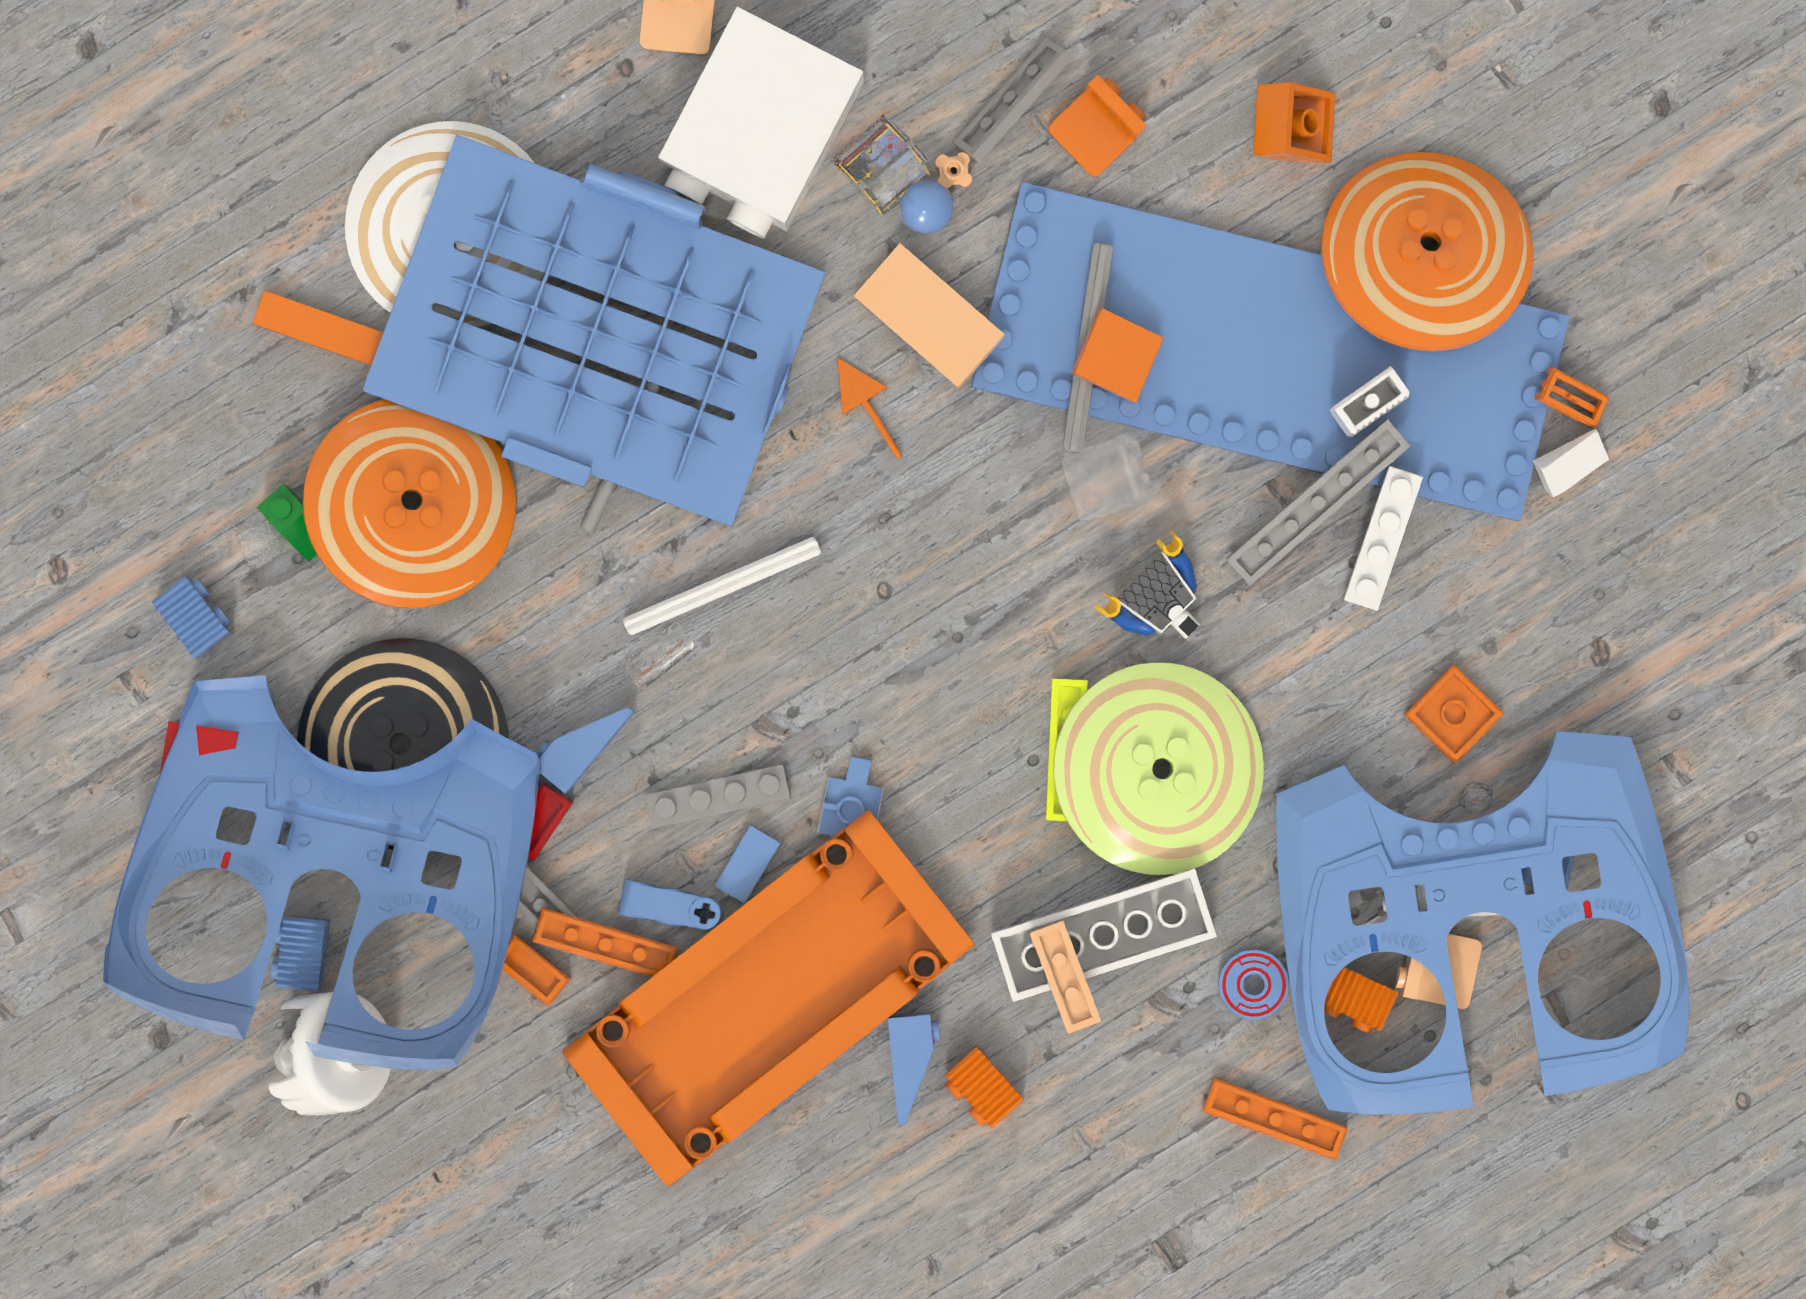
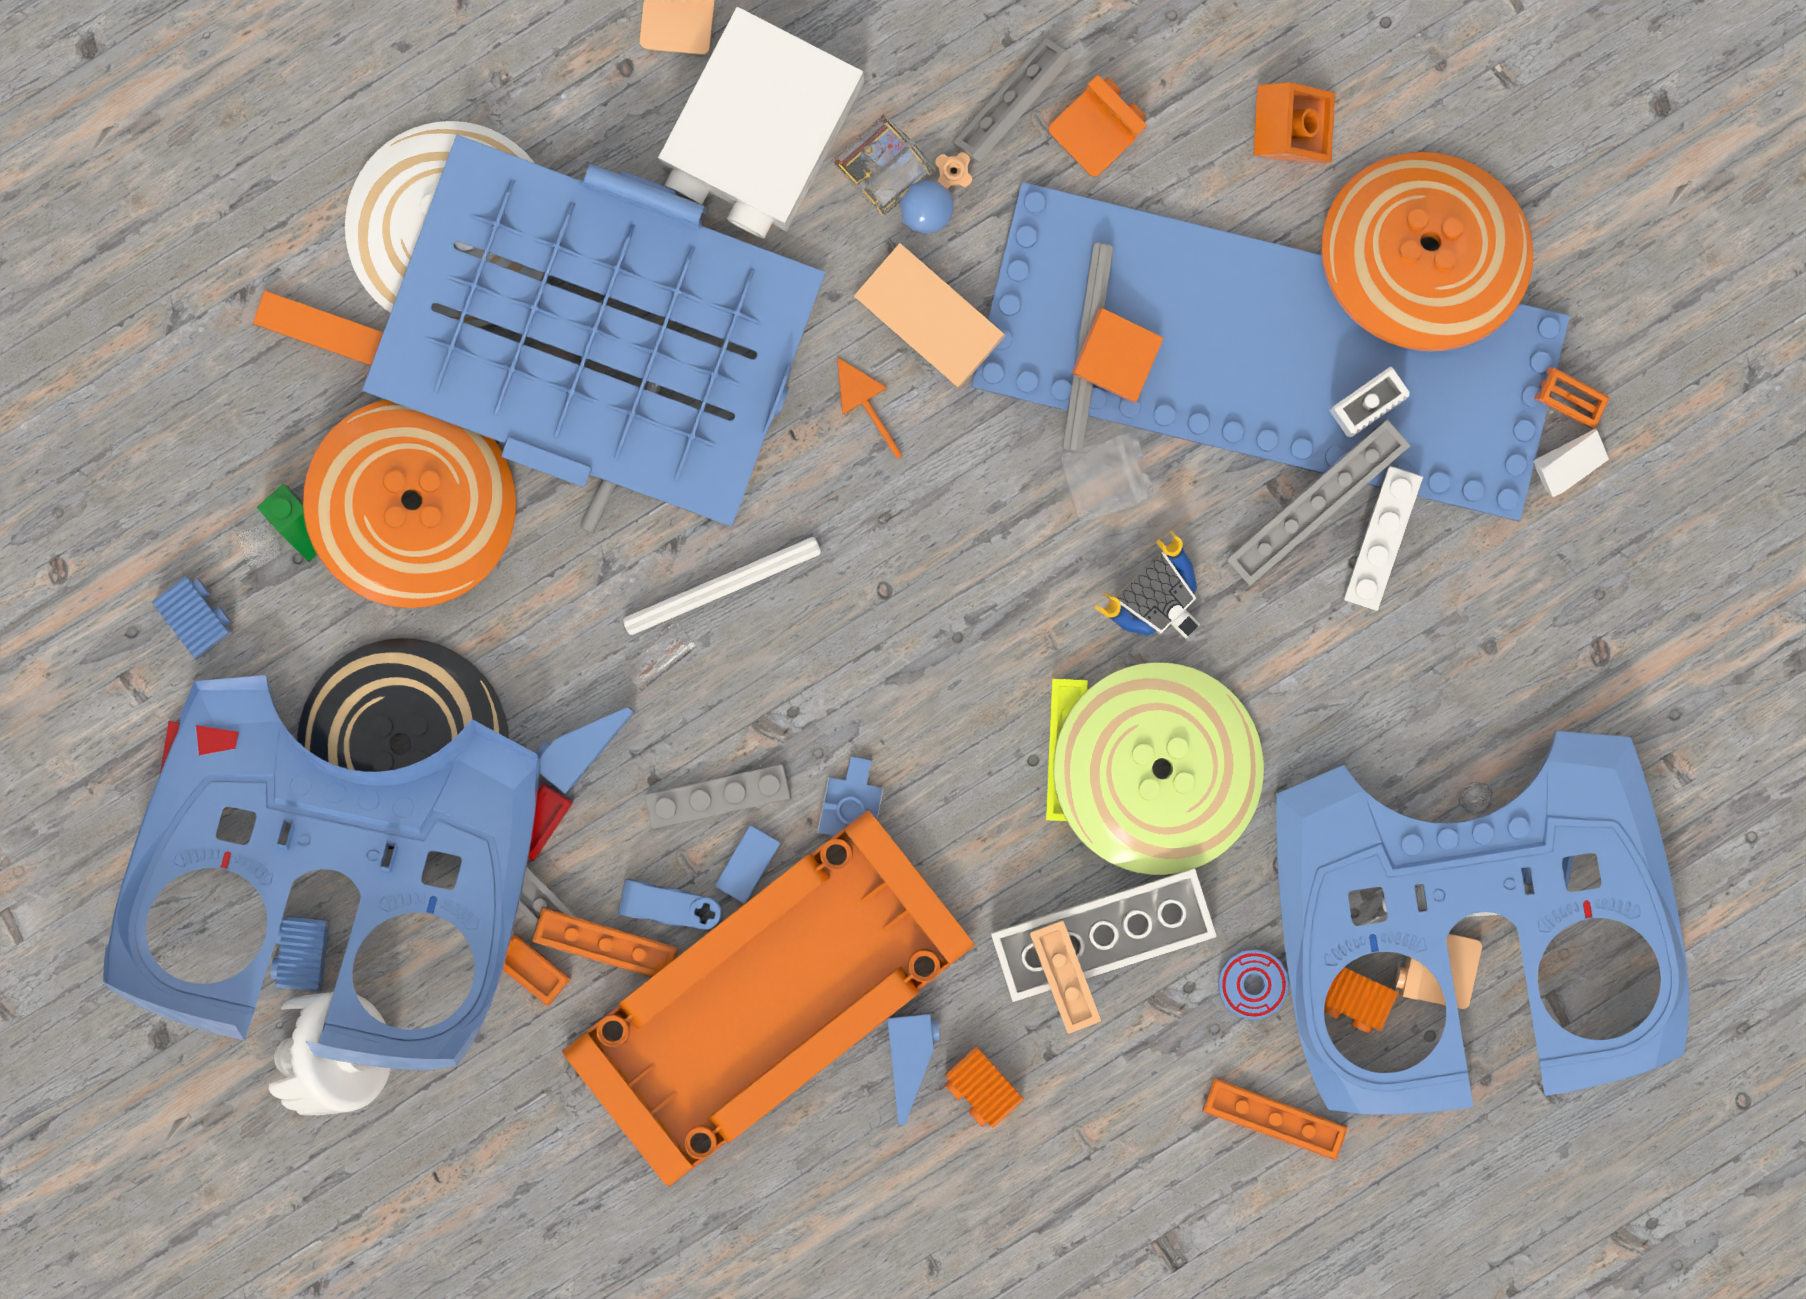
orange tile [1404,664,1504,764] -> none

